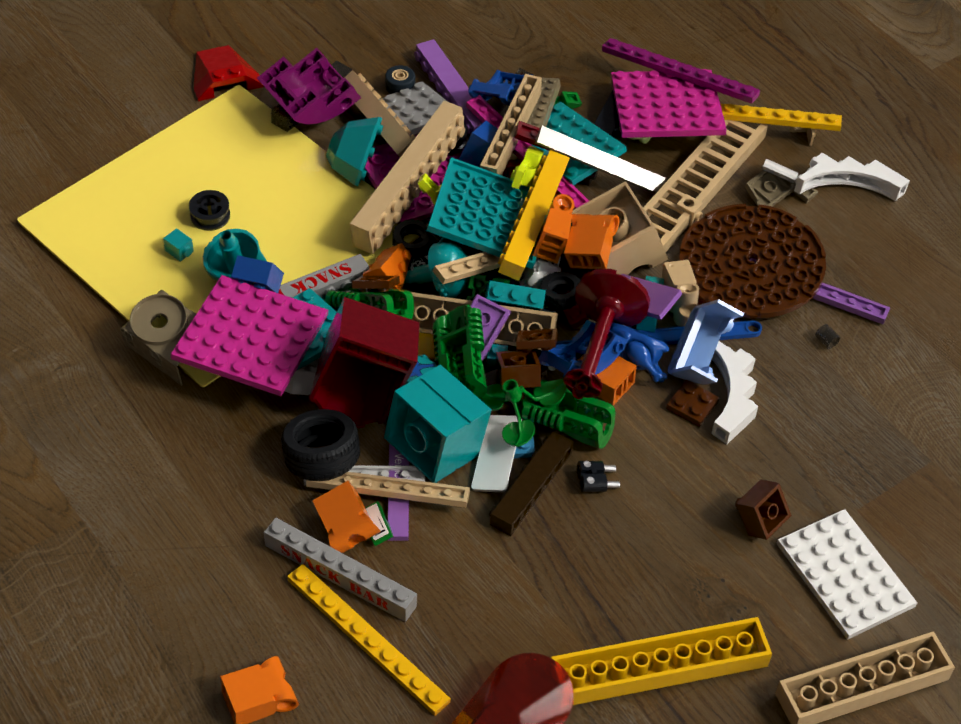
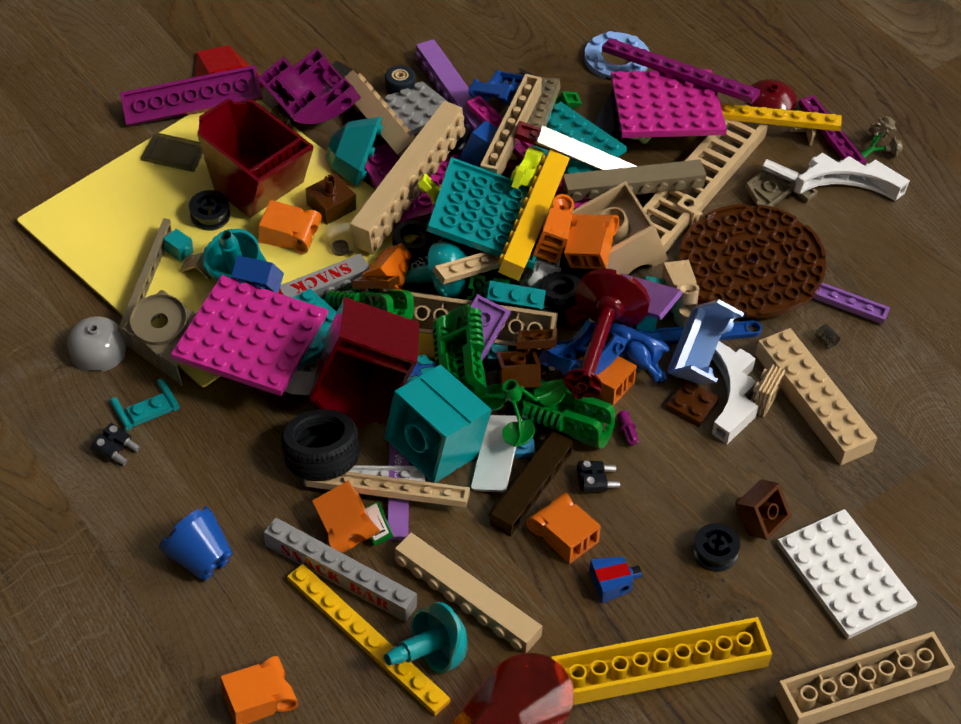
none -> light grey cylinder [67,316,126,372]
none -> black piece [90,423,140,465]
none -> teal plate [110,378,180,431]
none -> dark tan tile [118,218,172,332]
none -> magenta plate [120,65,263,127]
none -> clear smoke piece [141,133,203,172]
none -> blue cone [159,506,233,581]
none -> tan bracket [180,252,211,279]
none -> dark red windscreen [197,99,314,218]
none -> orange piece [259,200,322,254]
none -> reddish brown brick [306,173,356,225]
none -> clear smoke piece [332,240,353,257]
none -> teal piece [384,602,468,674]
none -> tan brick [395,532,543,654]
none -> orange piece [526,492,601,564]
none -> dark tan brick [561,159,706,202]
none -> light blue plate [584,31,650,79]
none -> blue torso [589,557,642,603]
none -> magenta axle [617,410,639,446]
none -> black wheel [693,523,740,572]
none -> dark red dish [748,79,797,111]
none -> tan brick [751,364,785,417]
none -> tan brick [755,328,877,466]
none -> magenta plate [799,95,867,166]
none -> dark tan plant [860,116,903,159]

